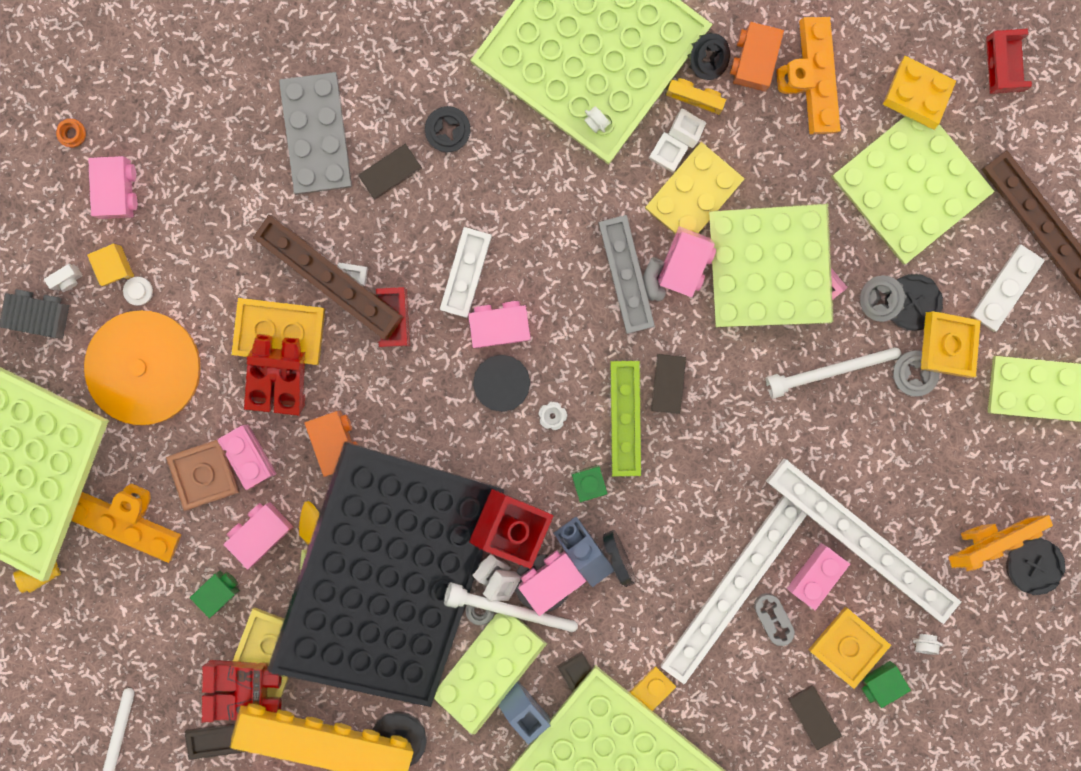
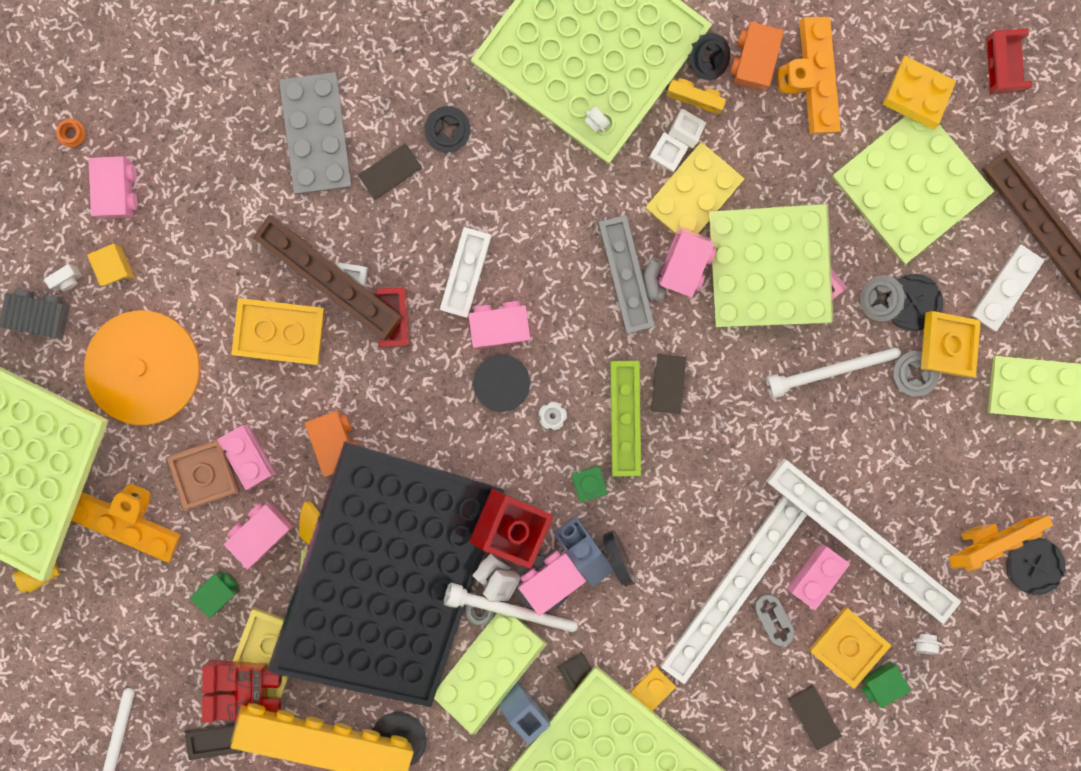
white plate [123,277,153,306] -> none
red hips [244,334,305,416] -> none

